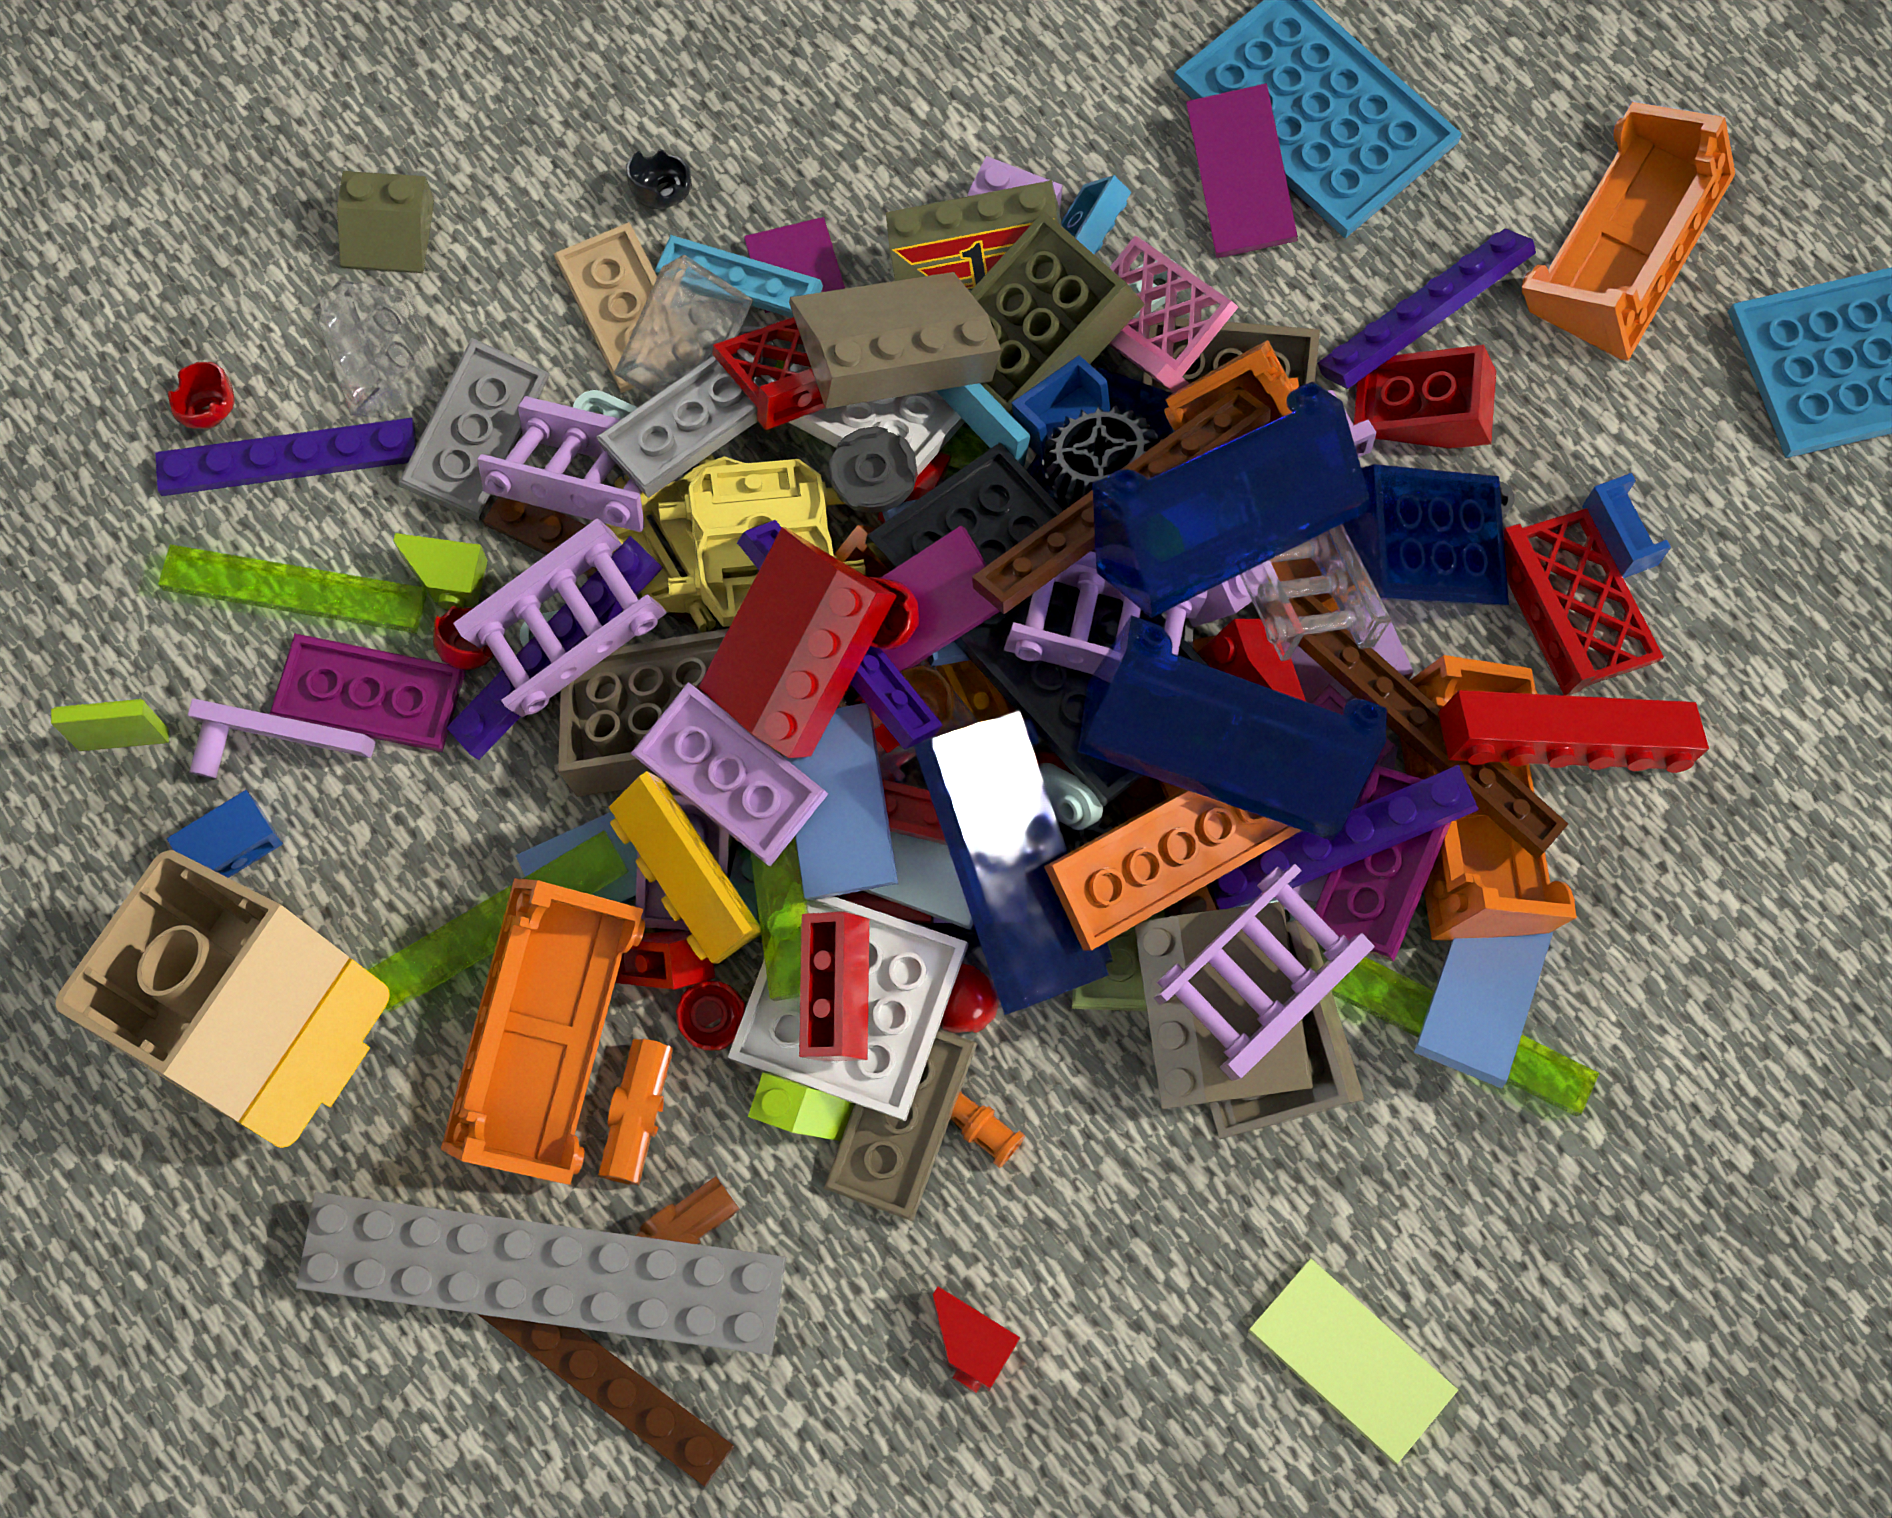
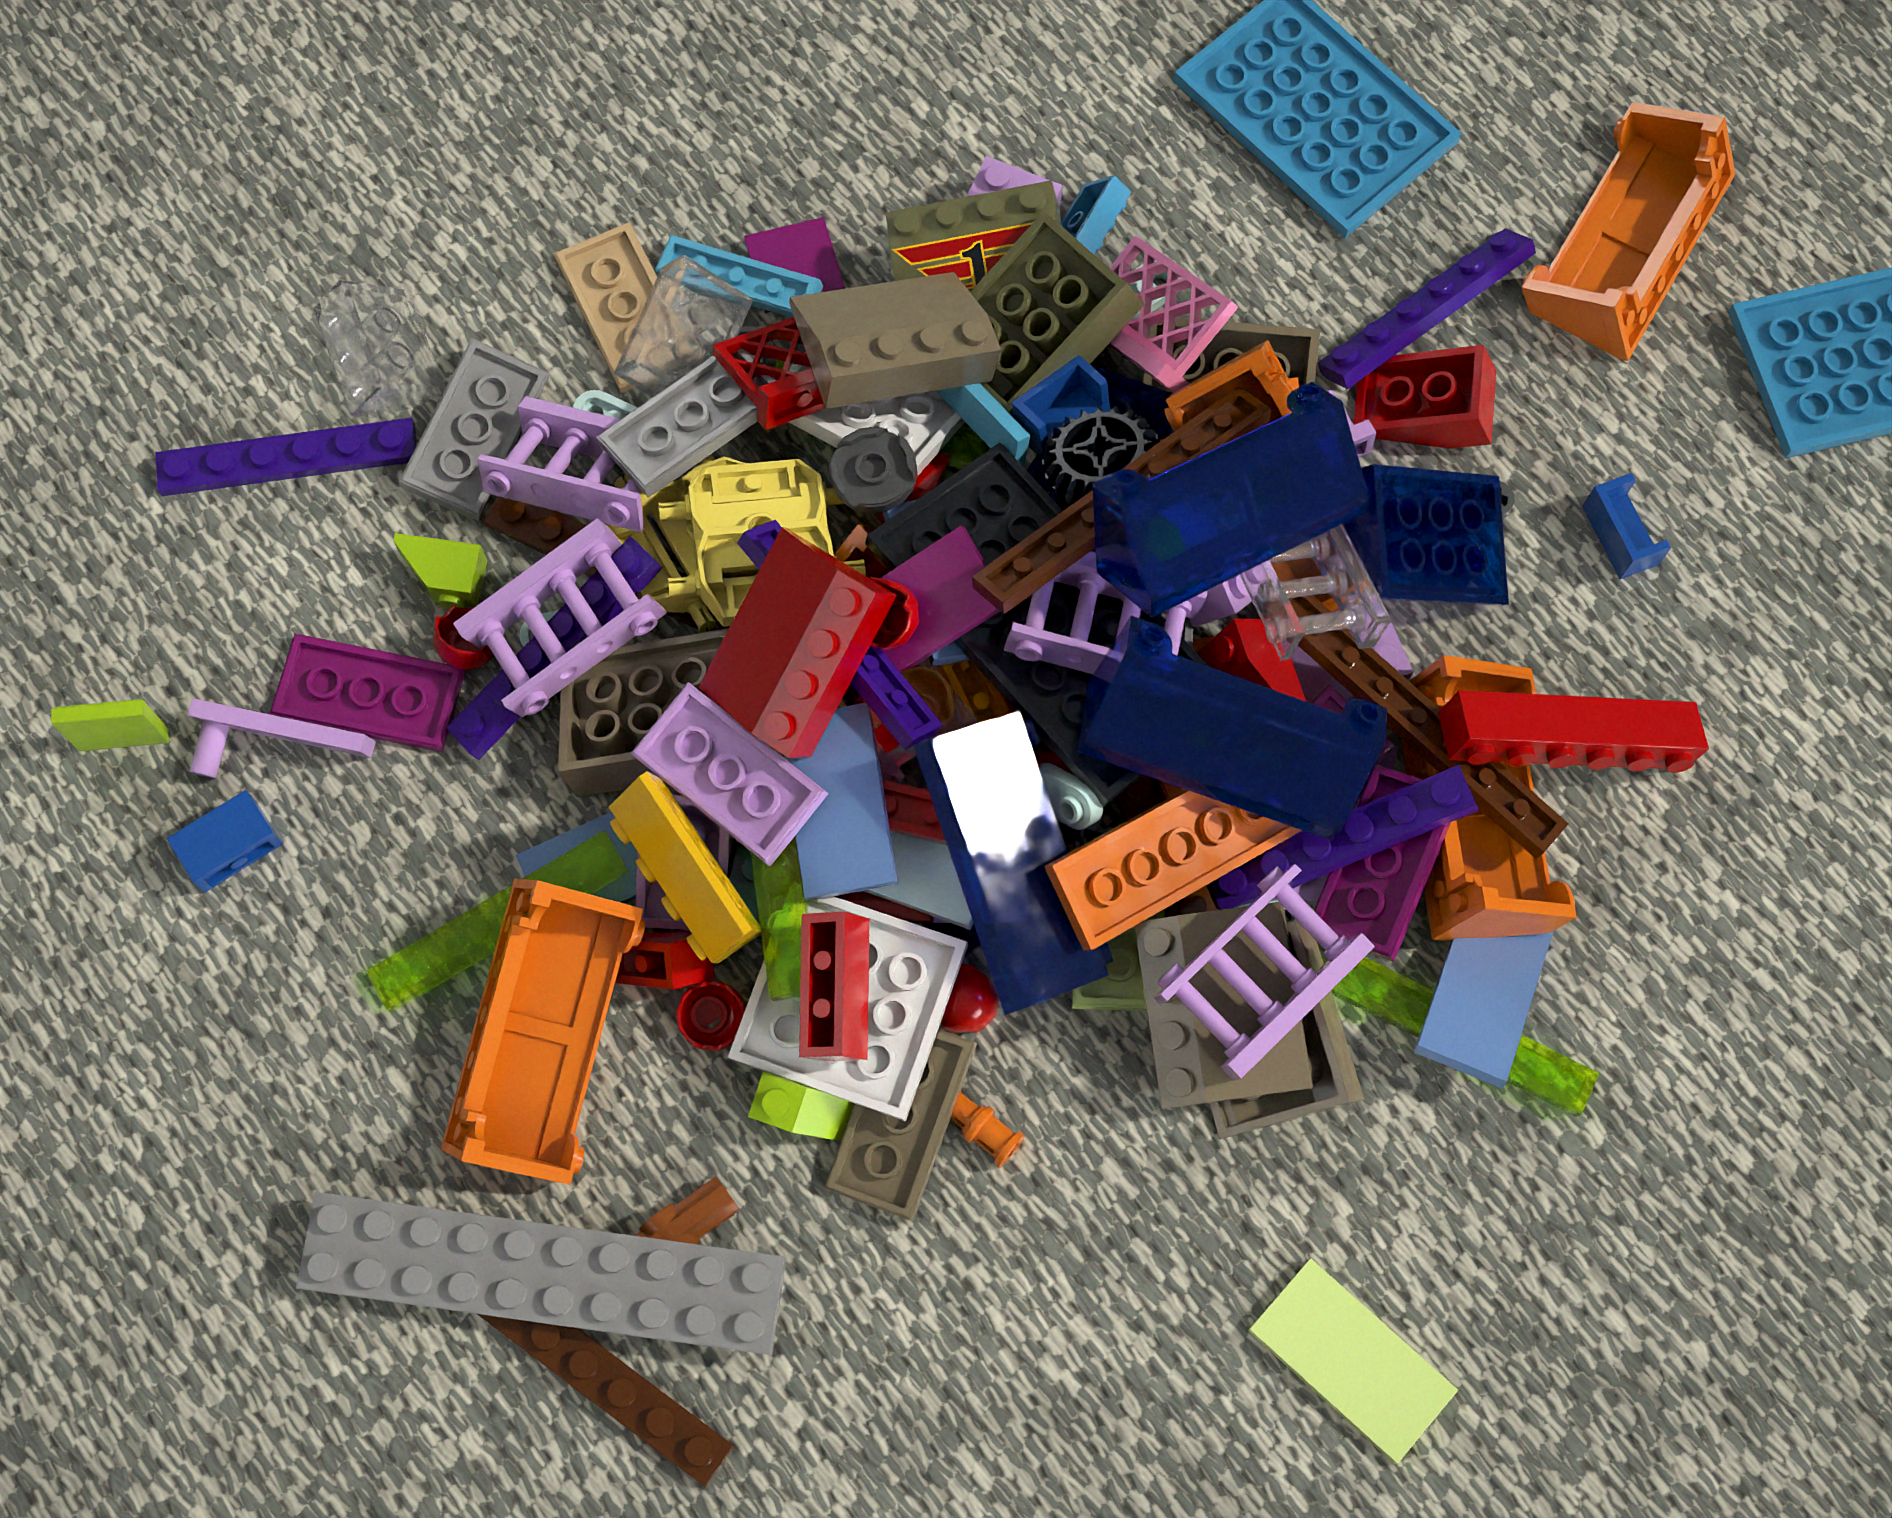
tan piece [56,850,389,1148] -> none
clear neon green plate [158,544,427,634] -> none
red hair [168,362,235,429] -> none
olive slope [337,171,434,273] -> none
orange piece [598,1039,673,1186] -> none
black hair [626,149,692,209] -> none
red slope [933,1286,1020,1394] -> none
magenta tile [1186,83,1298,258] -> none
red fence [1490,508,1664,696] -> none

